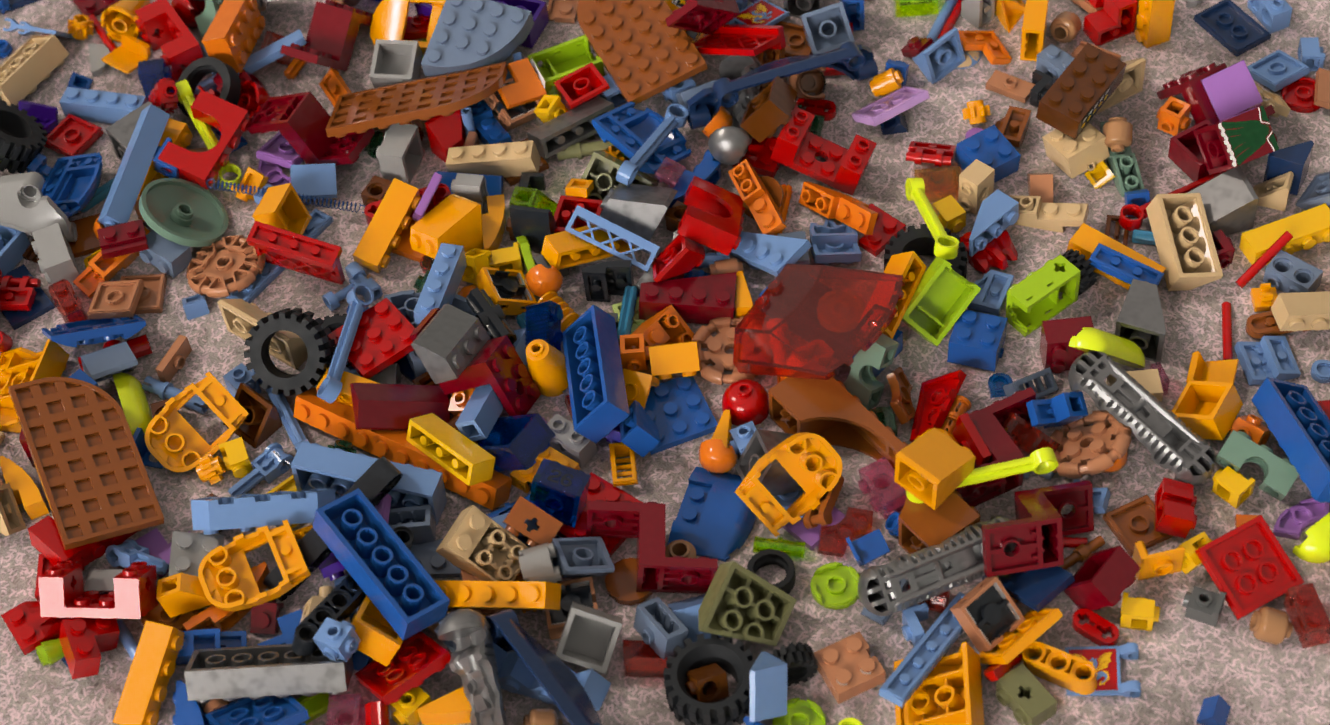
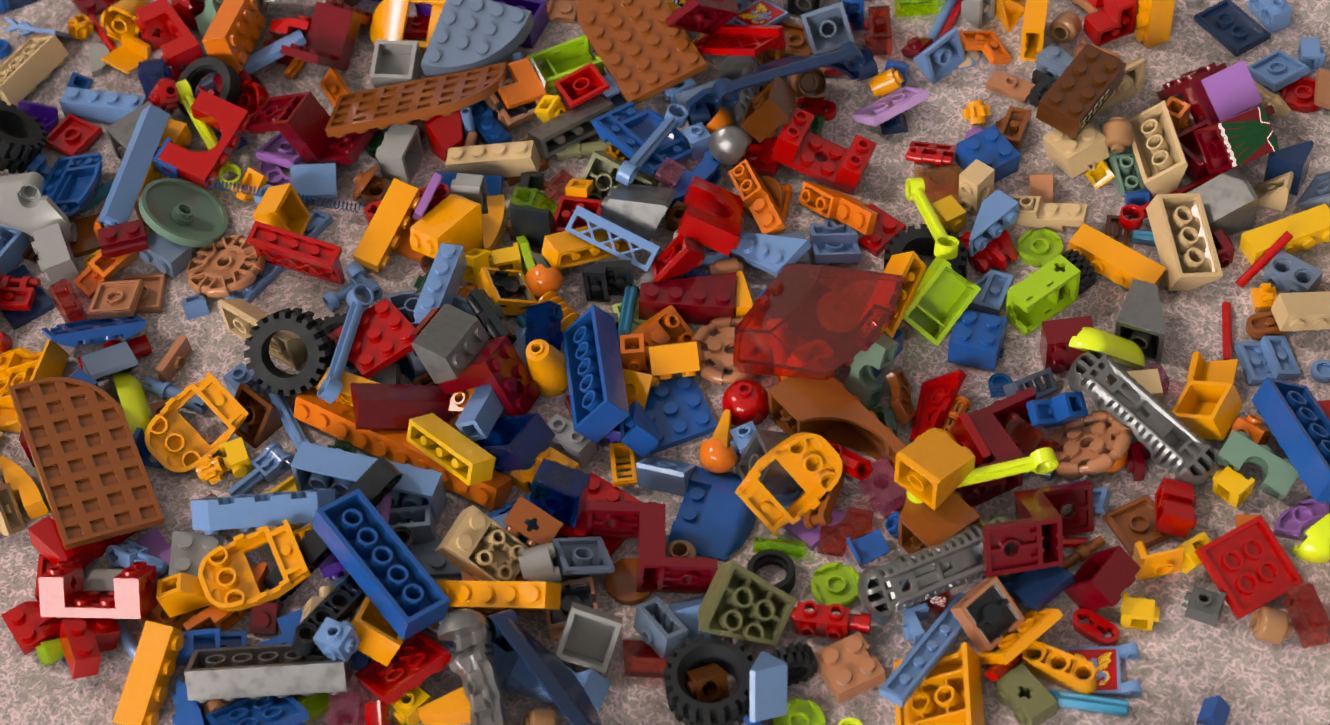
blue tile [1089,243,1164,287] -> none
none -> red plate [268,15,312,37]
none -> dark orange dish [352,164,380,202]
none -> clear red slope [543,169,574,206]
none -> medium blue slope [636,455,697,496]
none -> medium blue brick [681,122,710,161]
none -> red brick [791,600,872,640]
none -> red piece [827,440,873,481]
none -> clear red brick [864,6,892,55]
none -> lime tile [1017,228,1064,267]
none -> dark azure axle [1049,689,1129,716]
none -> dark red bracket [1126,441,1151,482]
none -> tan slope [1127,100,1188,197]

